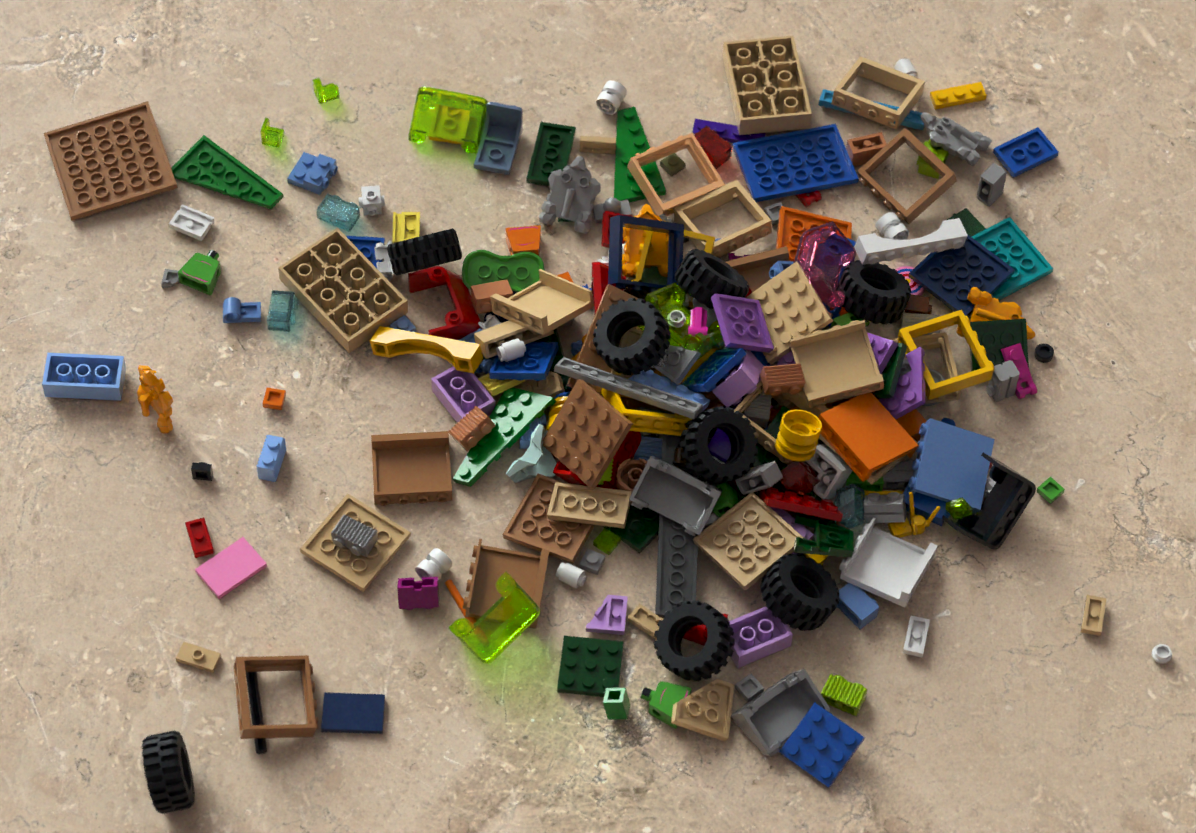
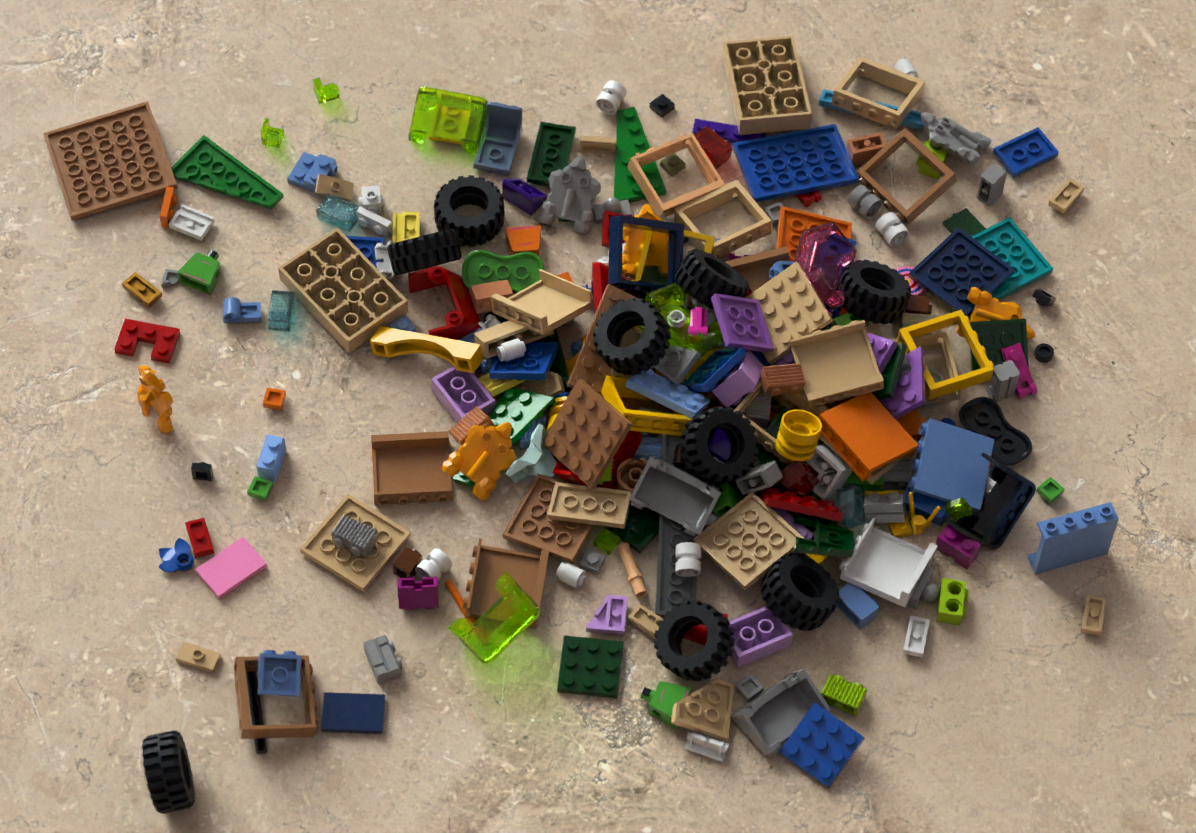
light blue brick [42,352,126,401] -> none
light grey tile [554,357,703,419] -> none
green brick [603,688,631,720] -> none
white arch [854,218,968,265] -> none
yellow plate [930,82,987,110] -> none
white plate [1152,644,1172,664] -> none
none -> red plate [114,318,180,364]
none -> pearl gold plate [122,272,162,308]
none -> blue plate [159,538,194,573]
none -> orange plate [160,187,178,228]
none -> bright green plate [247,476,273,501]
none -> medium blue plate [258,650,301,697]
none -> tan plate [315,174,354,201]
none -> white plate [356,206,392,237]
none -> light grey brick [363,635,403,684]
none -> reddish brown brick [393,546,422,578]
none -> black tyre [434,175,504,247]
none -> light orange shield [441,422,516,501]
none -> dark purple slope [502,178,548,216]
none -> light nougat pin [617,543,648,598]
none -> black plate [649,93,675,118]
none -> white wheel [675,542,701,577]
none -> white hinge [684,731,730,762]
none -> light grey wheel [847,185,882,219]
none -> light grey tile [909,567,940,610]
none -> magenta brick [936,524,981,569]
none -> lime brick [936,578,969,625]
none -> black plate [959,397,1032,466]
none -> medium blue panel [1028,502,1119,575]
none -> black plate [1032,289,1056,306]
none -> tan plate [1048,178,1085,214]

